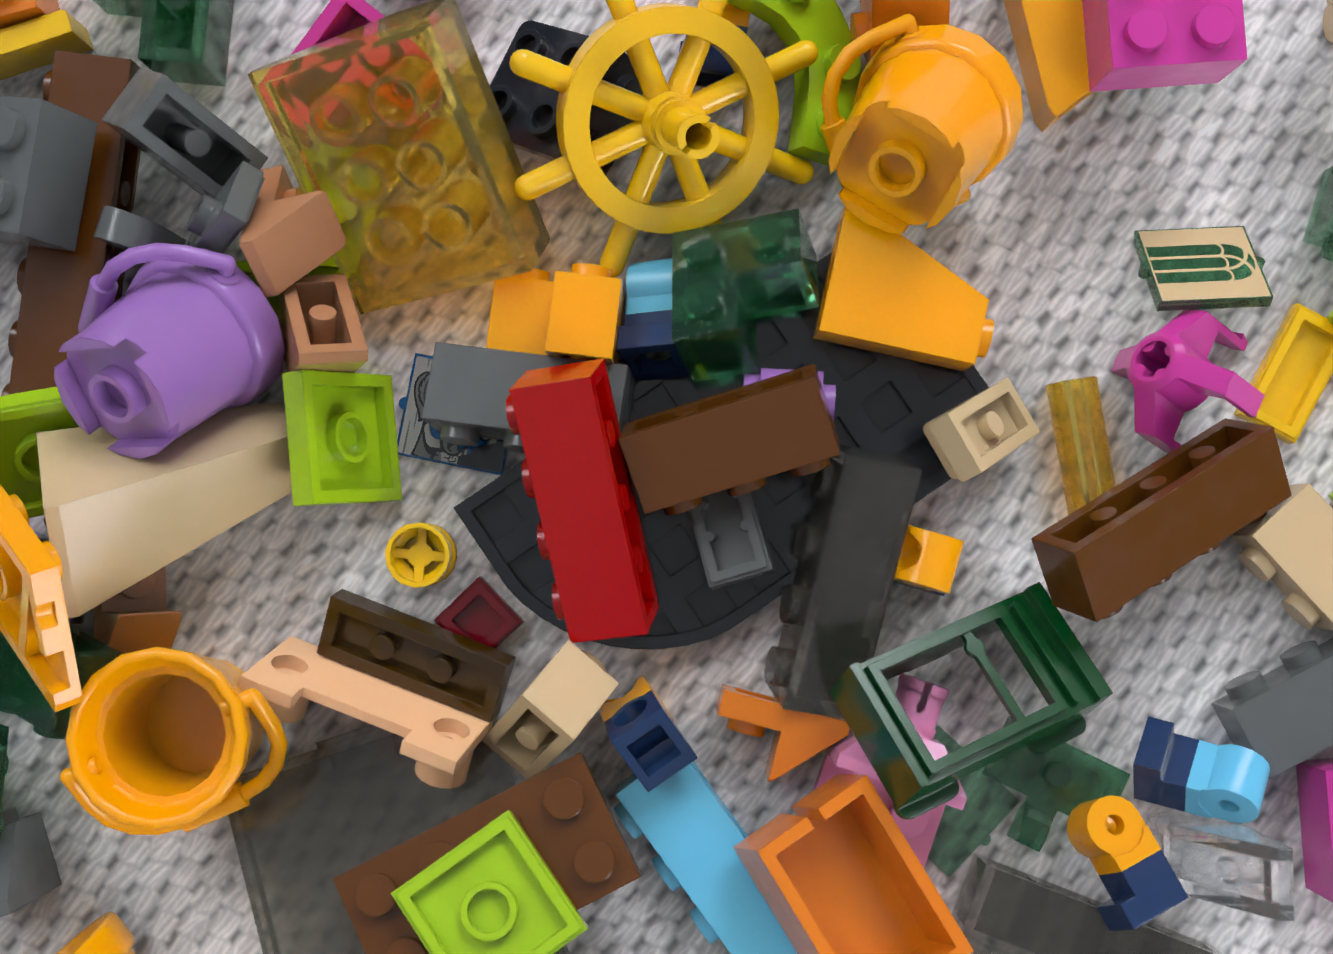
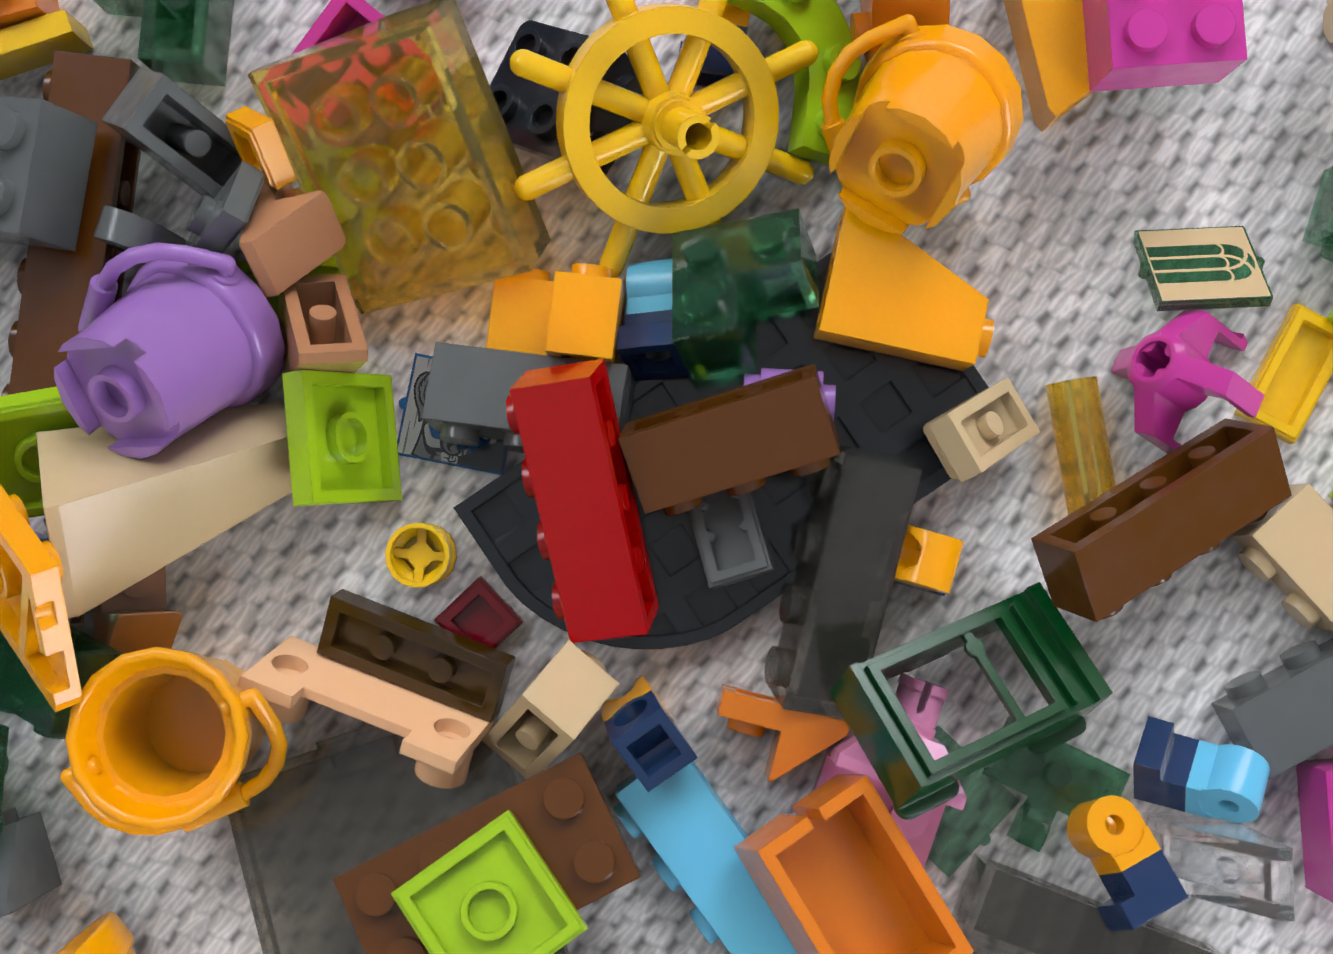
none -> light orange tile [225,106,297,190]

